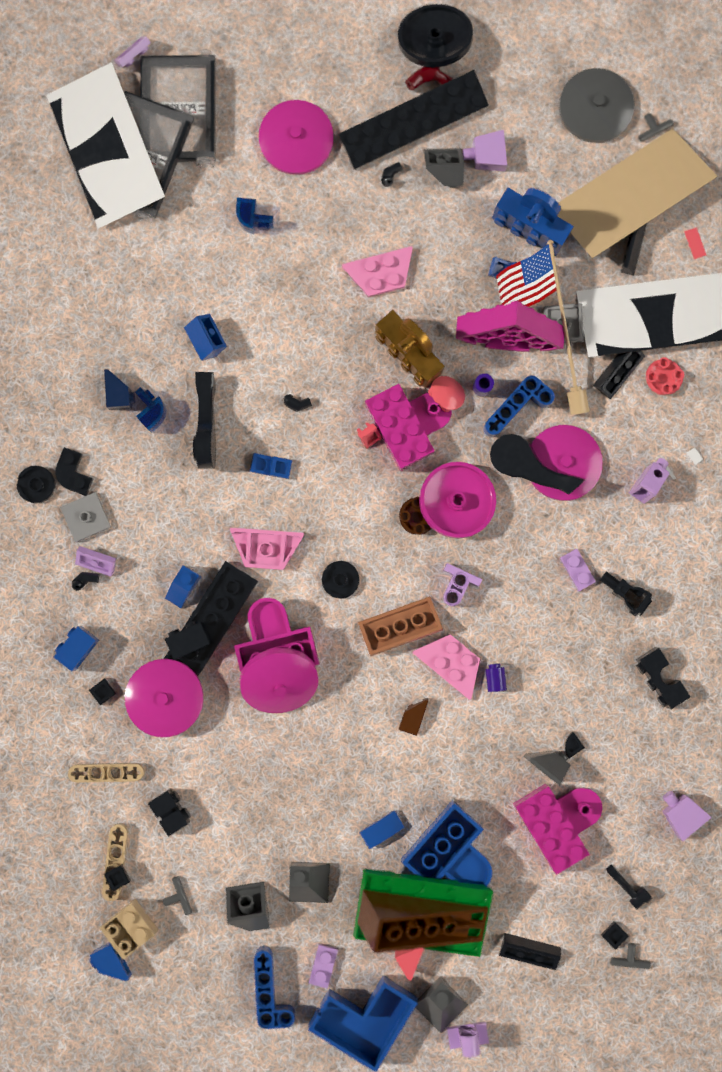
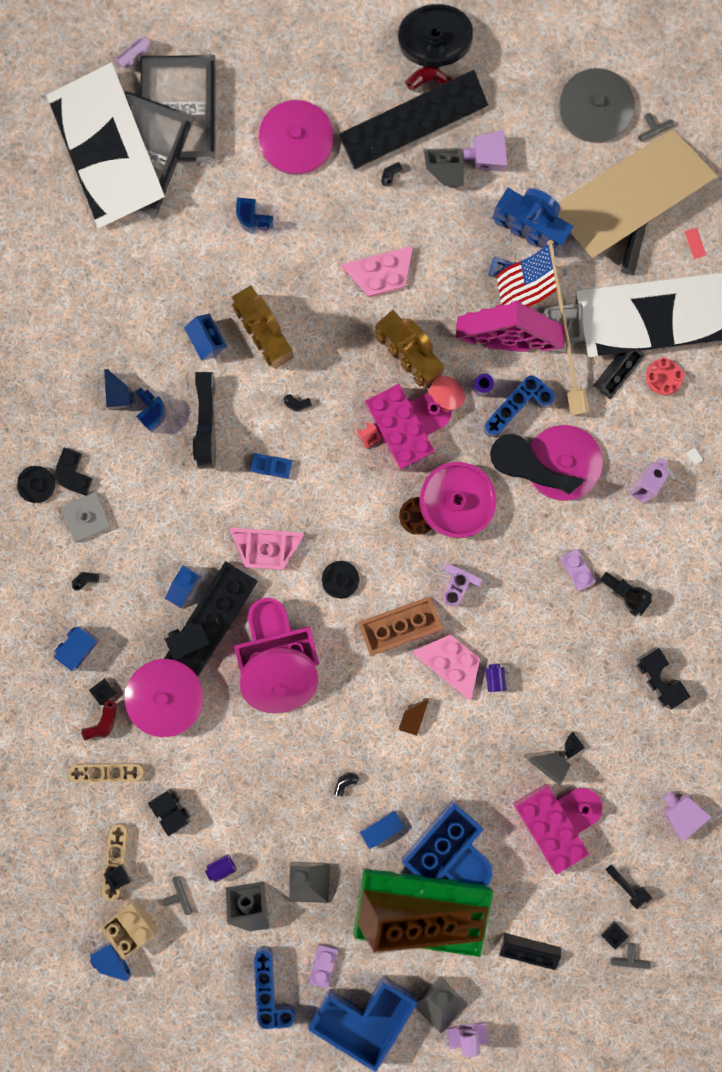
lavender plate [75,546,116,577] -> none
coral slope [395,948,424,981] -> none
none -> dark red arm [81,700,116,741]
none -> dark purple brick [205,854,237,883]
none -> pearl gold brick [231,285,294,369]
none -> black arm [334,772,359,797]

